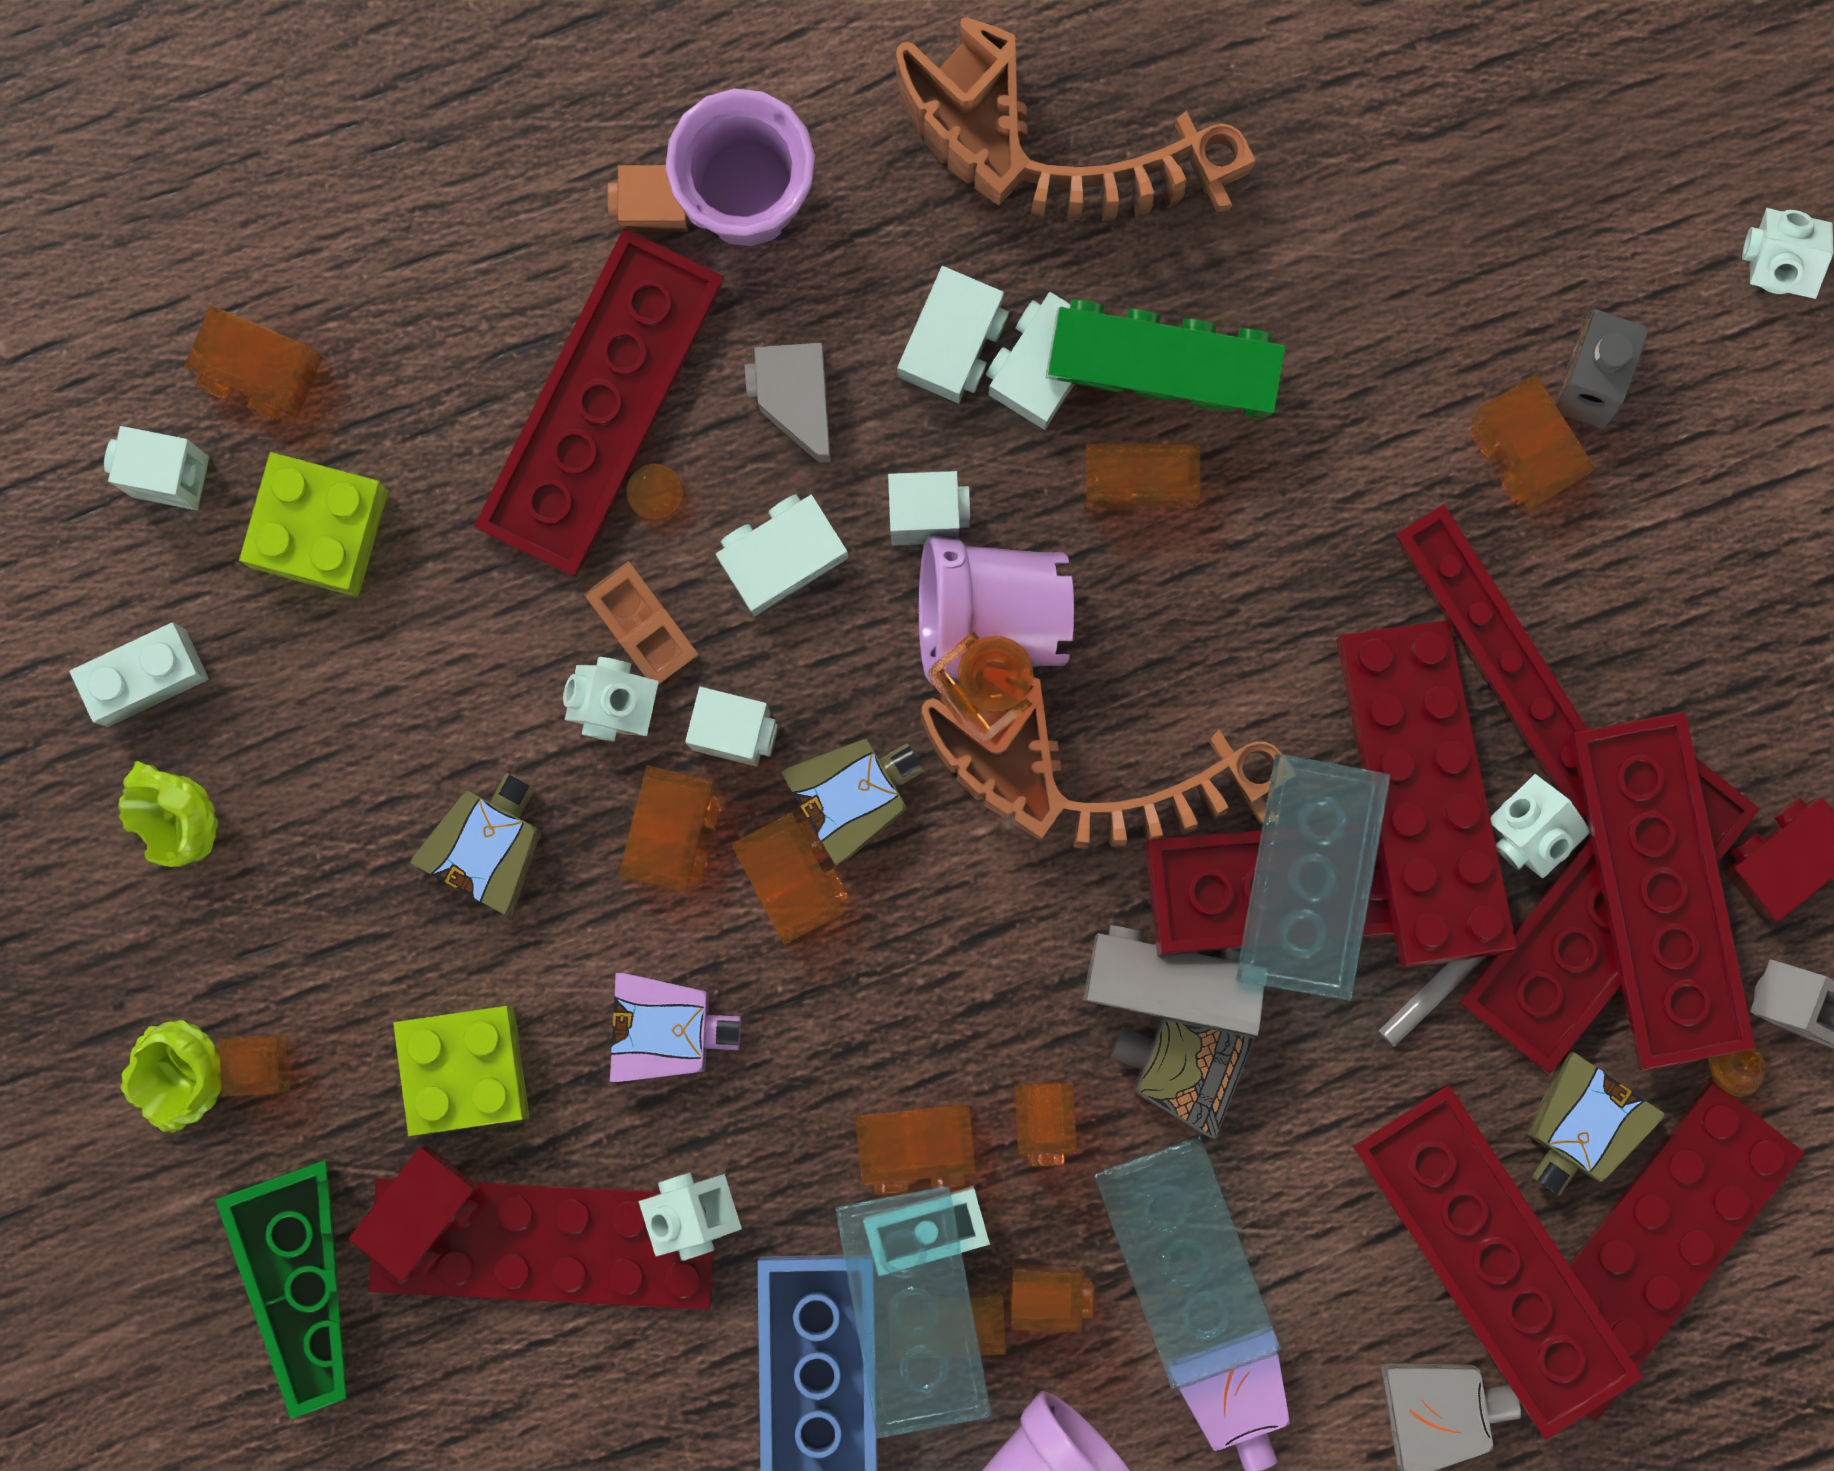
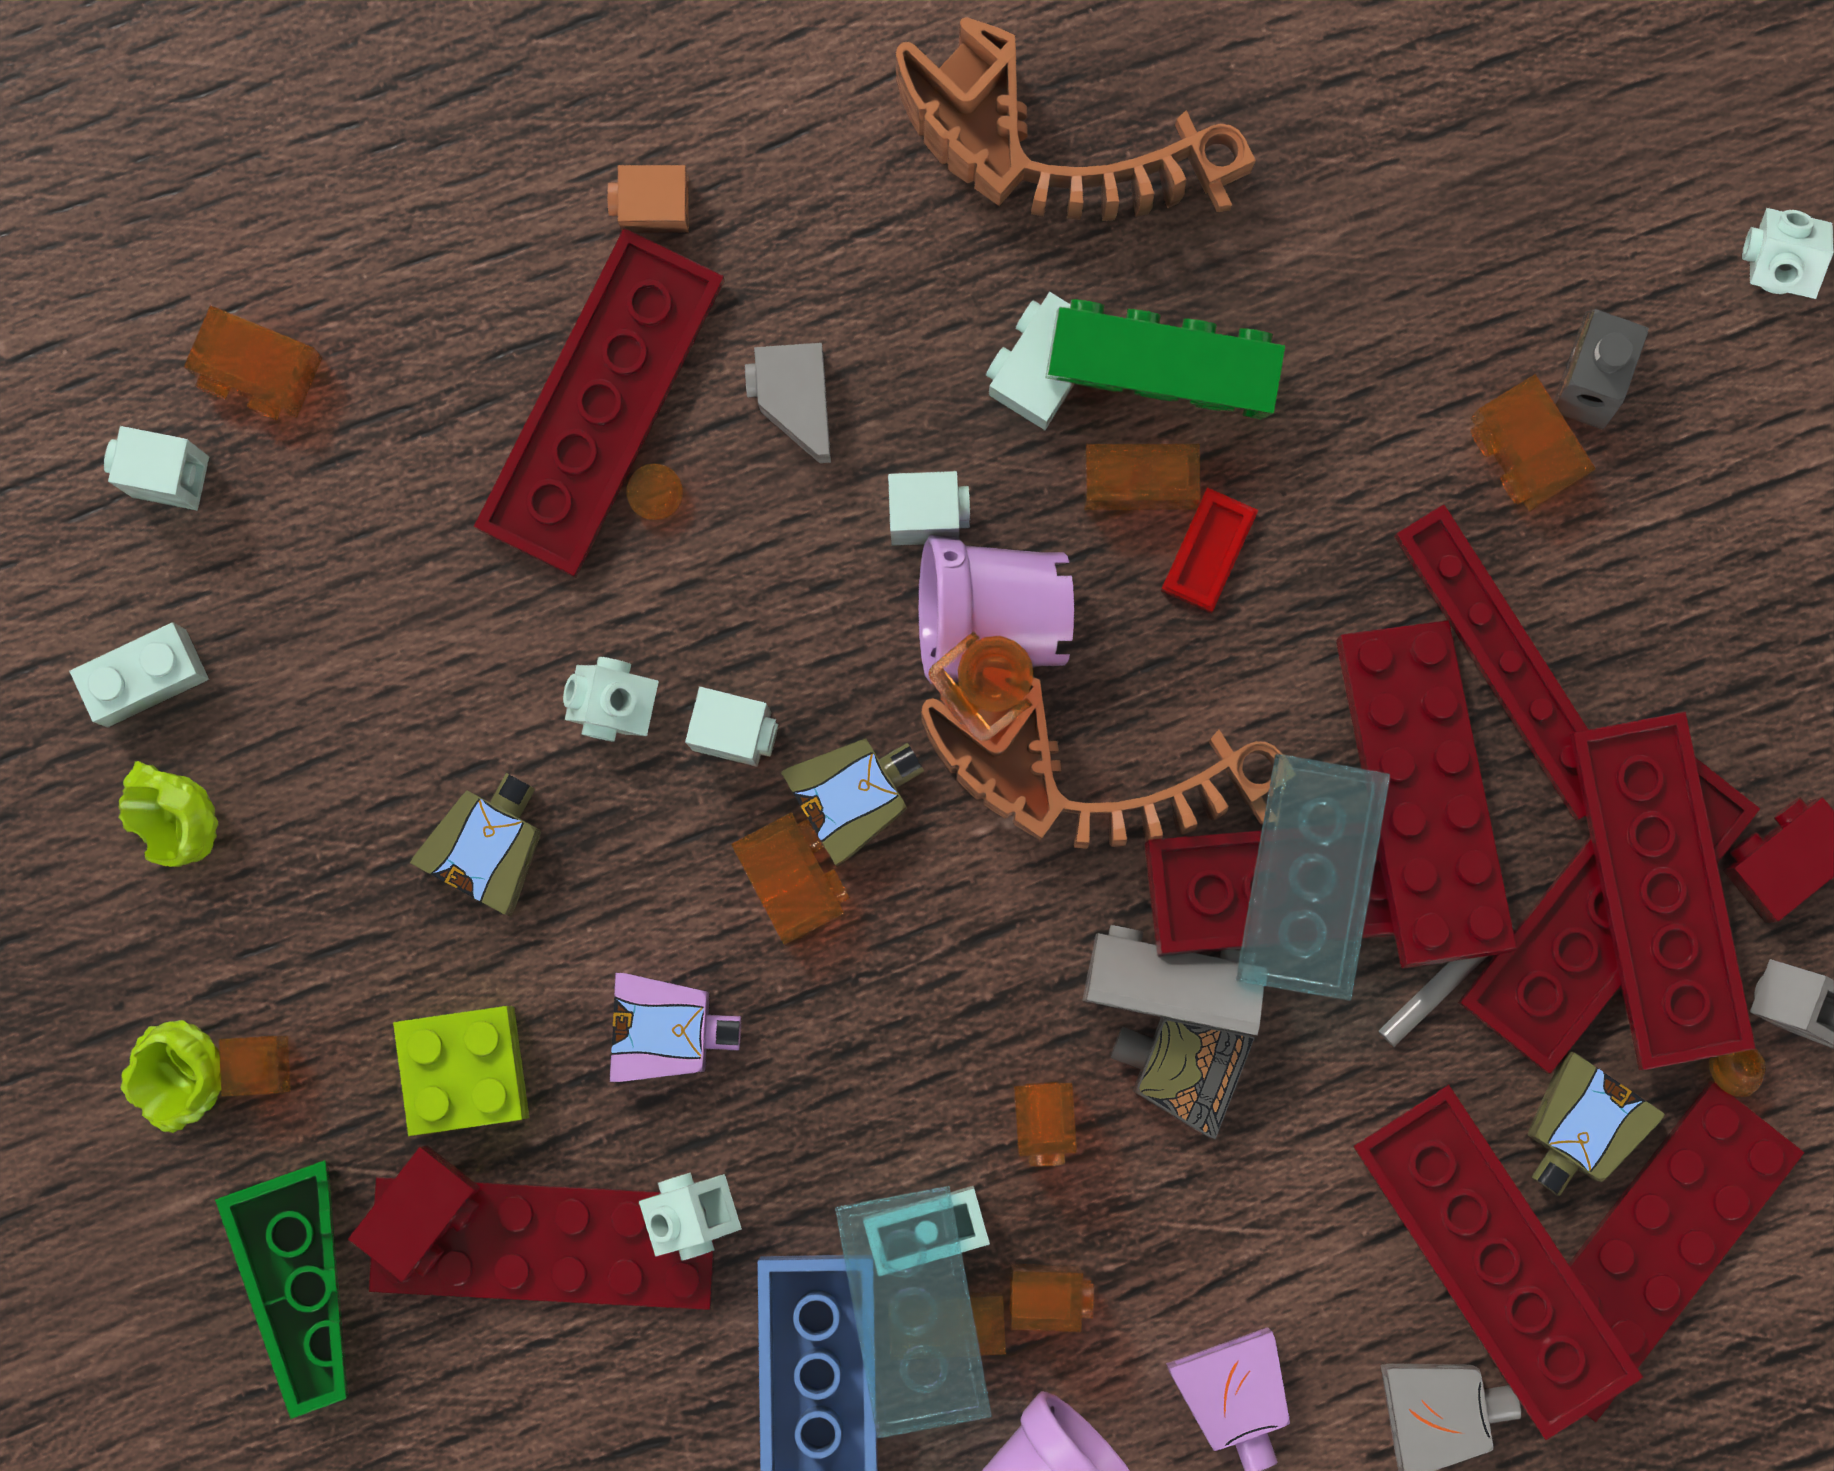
lime brick [239,452,389,597] -> none
nougat slope [584,561,699,685] -> none
clear orange brick [619,765,723,894] -> none
lavender piece [665,88,815,246] -> none
light aqua brick [716,494,848,617] -> none
clear orange brick [855,1104,976,1195] -> none
light aqua brick [897,266,1009,403] -> none
clear light blue tile [1094,1136,1281,1392] -> none
light aqua brick [1490,774,1590,878] -> none
none -> red tile [1161,487,1258,614]

